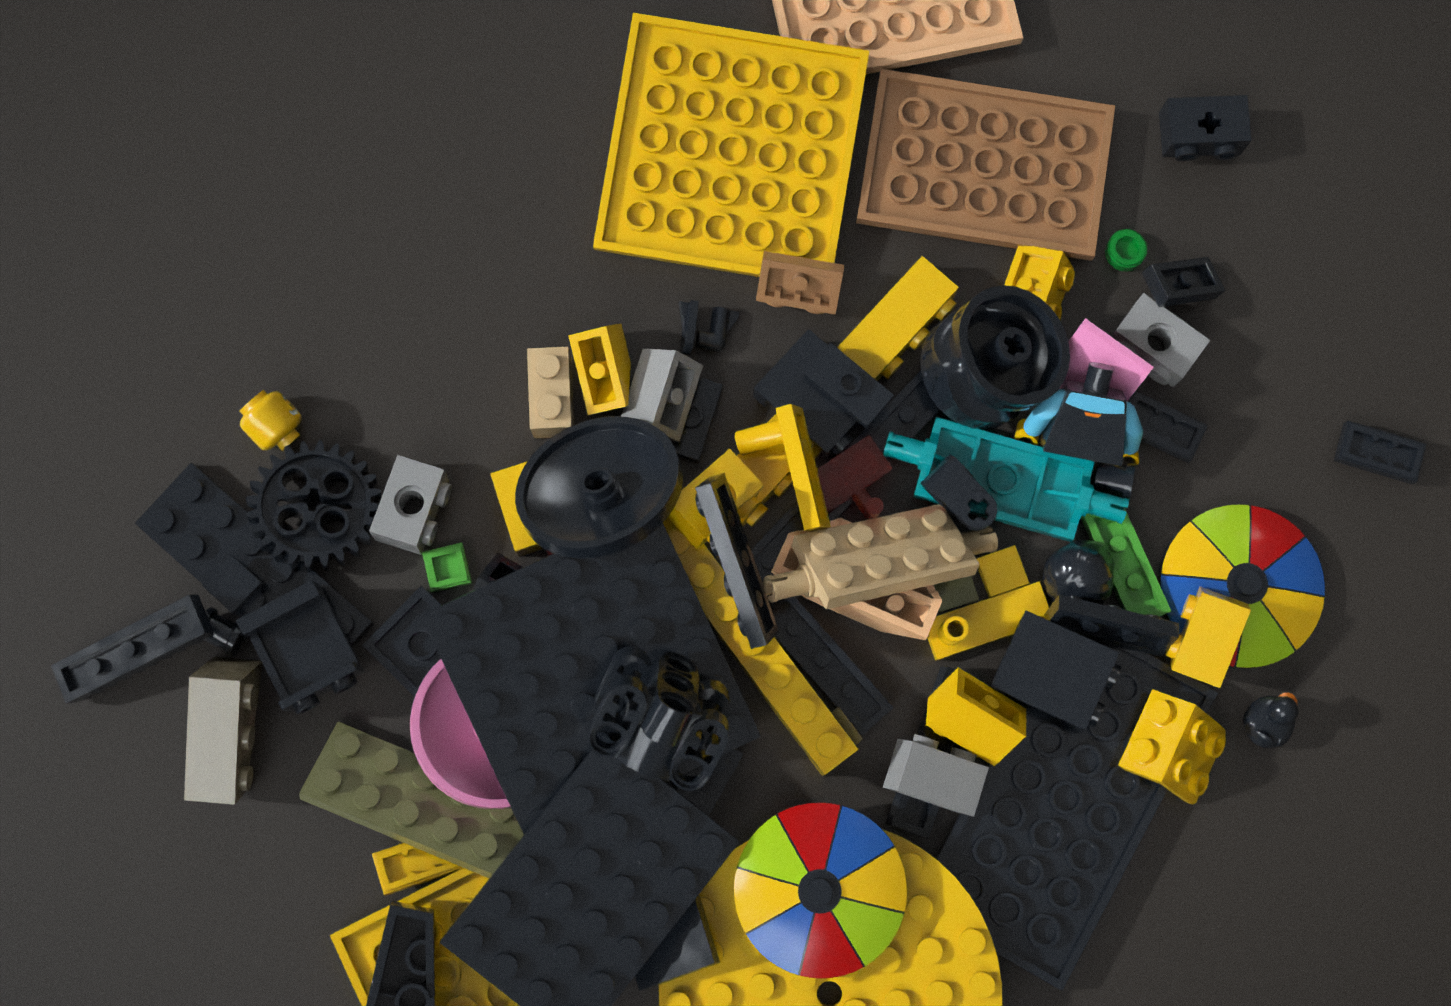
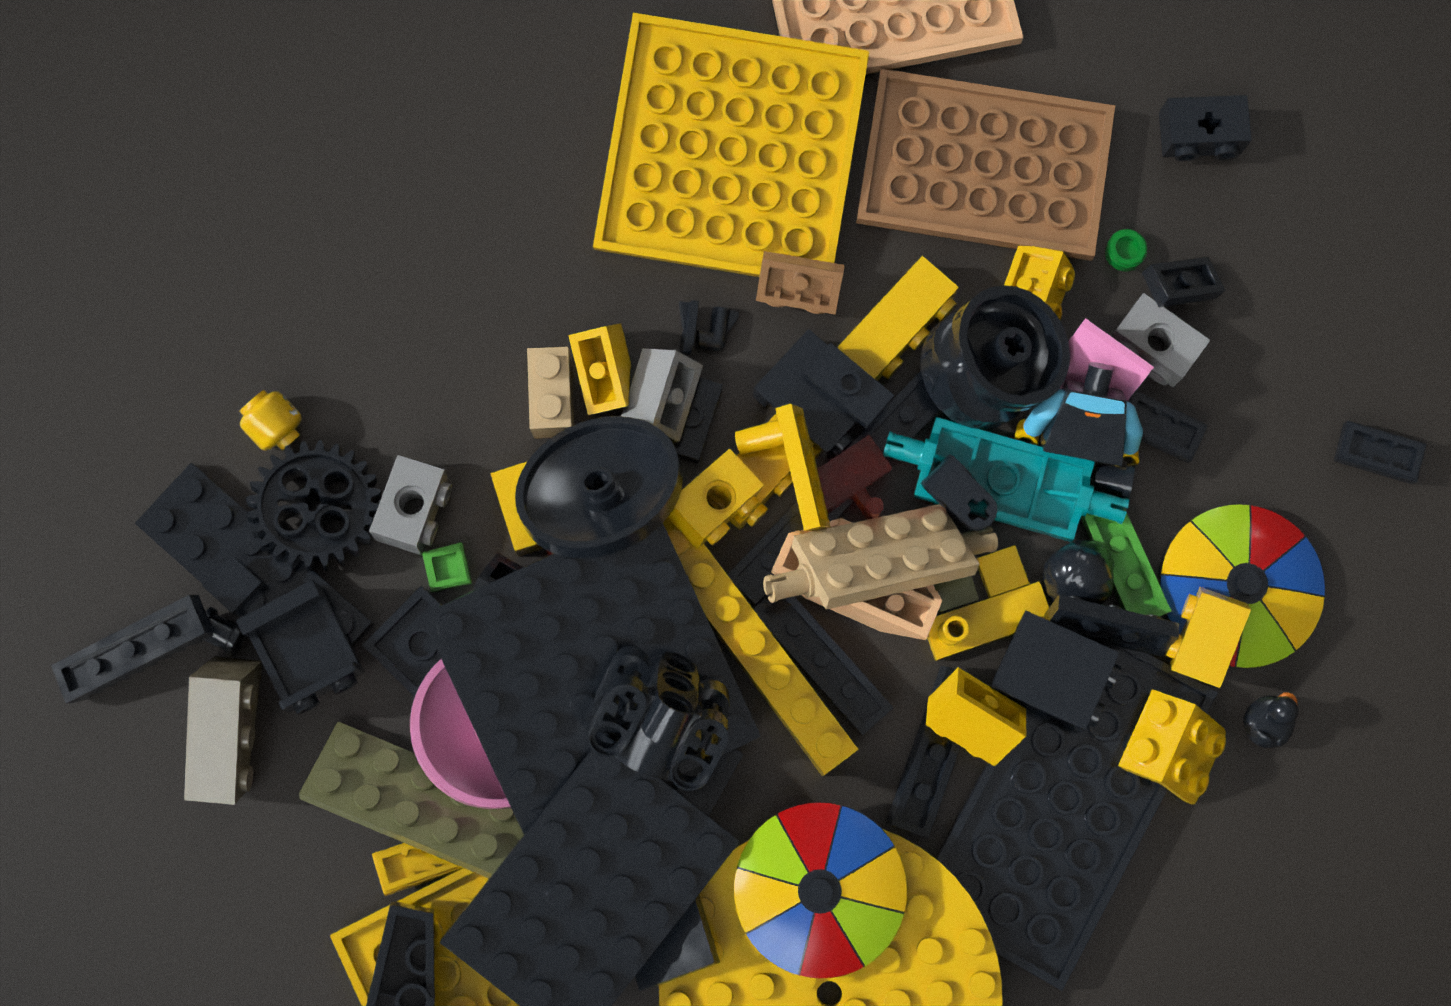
black plate [695,473,779,649] -> none
white sticker [831,707,862,745] -> none
light grey brick [883,734,989,817] -> none

